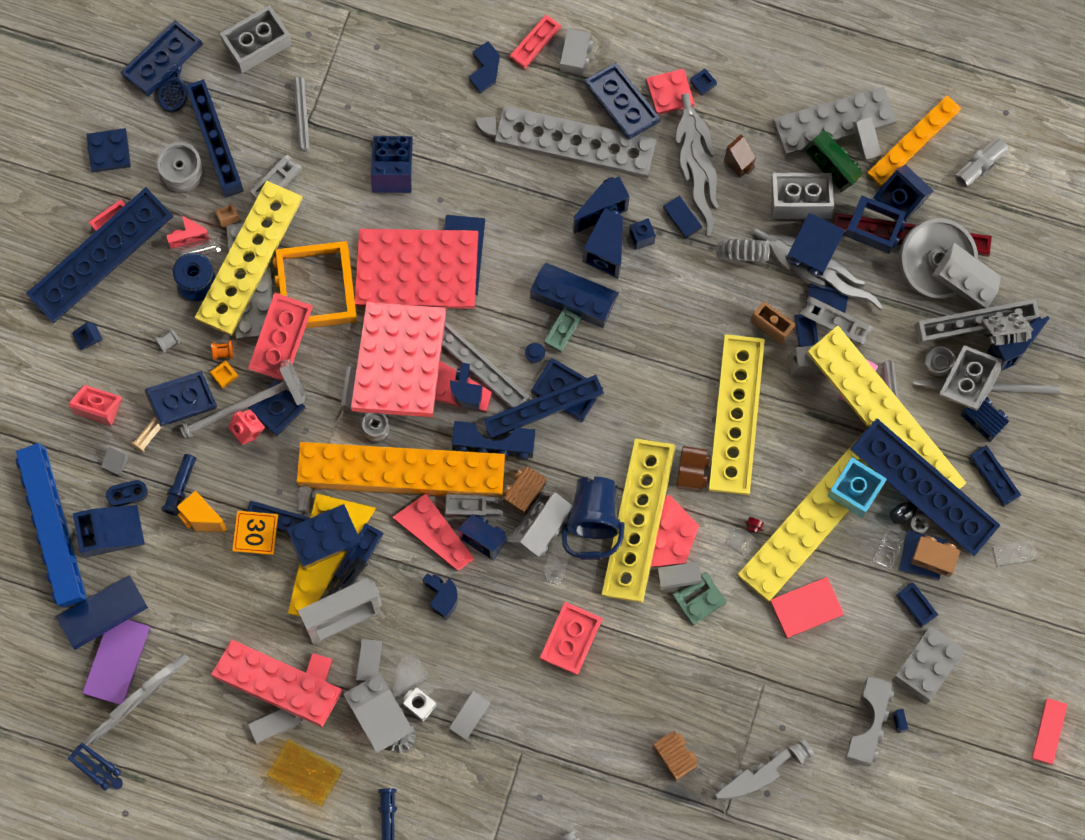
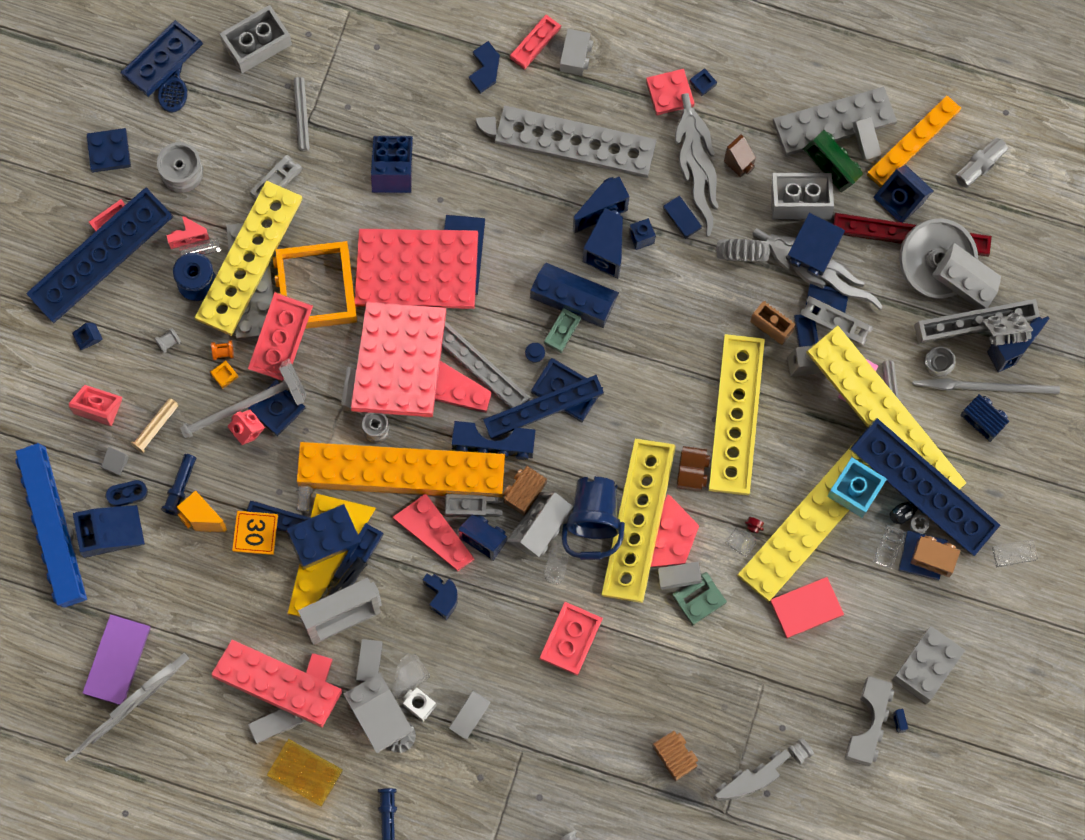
dark blue tile [57,575,148,650] -> none
dark blue piece [67,742,123,791] -> none
dark blue tile [145,371,217,427] -> none
dark blue brick [186,79,244,198] -> none
medium nougat tile [215,203,240,228] -> none
dark blue brick [450,362,483,410] -> none
dark blue tile [584,62,661,140] -> none
dark blue window [845,195,907,254] -> none
dark blue tile [896,582,939,628] -> none
light grey slope [939,345,1002,411] -> none
dark blue tile [969,445,1021,507] -> none
coral tile [1031,698,1068,765] -> none

